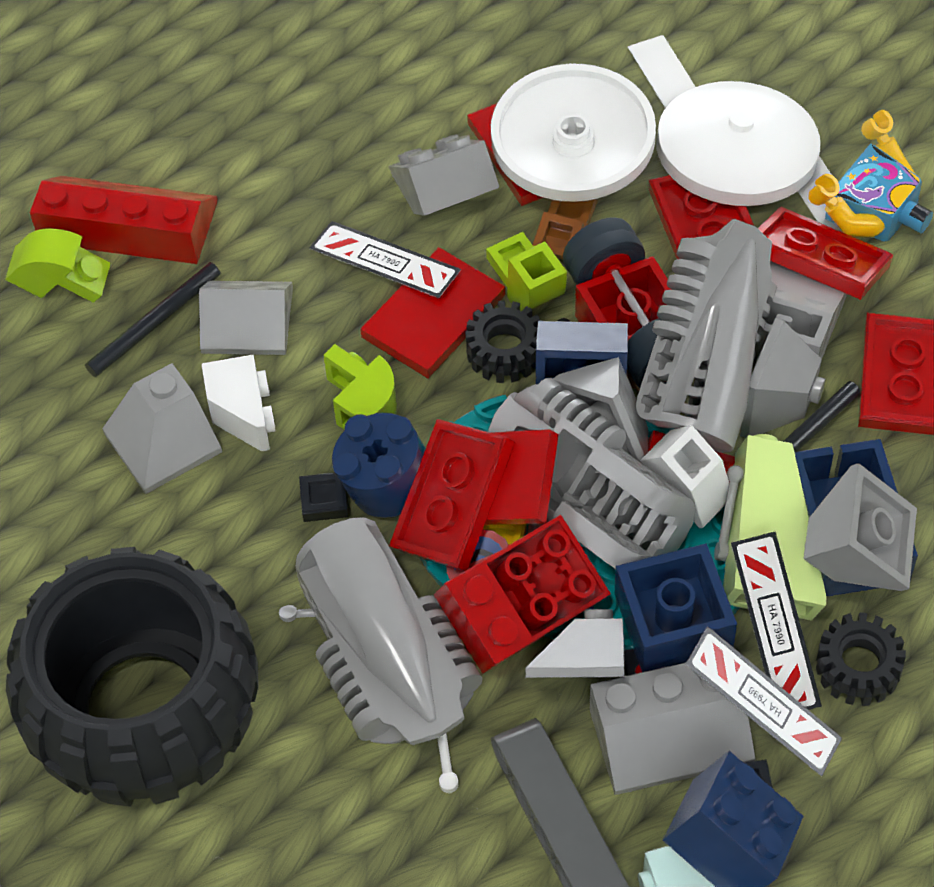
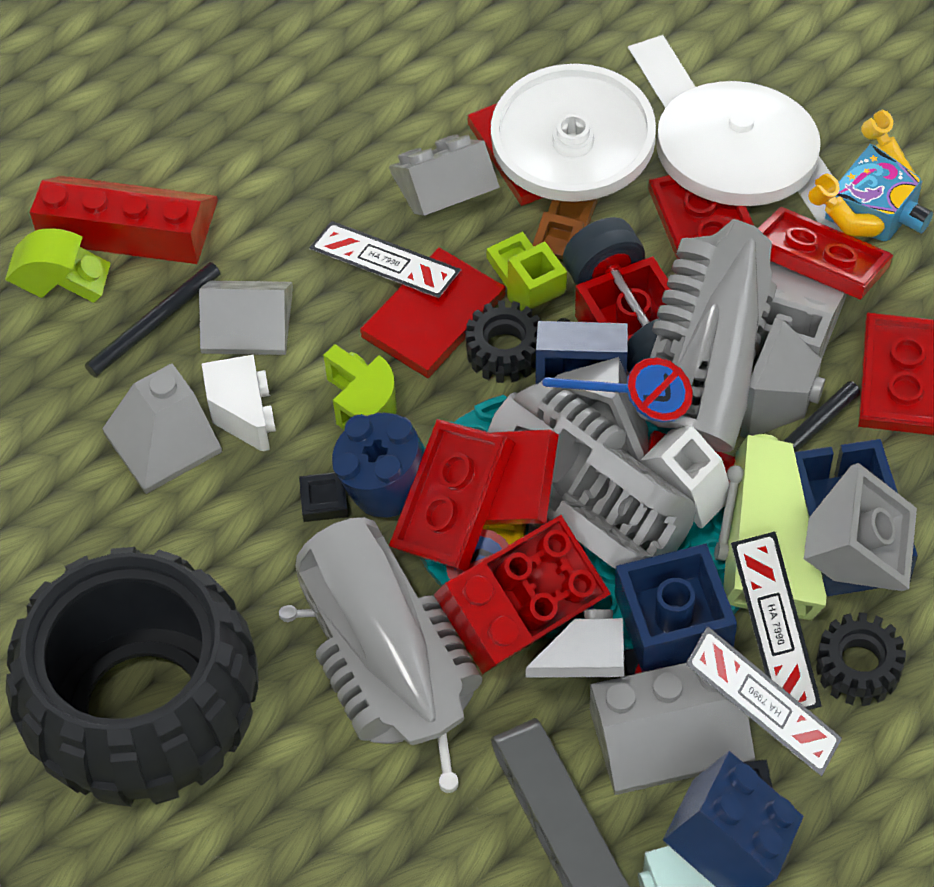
none -> piece [542,357,693,423]

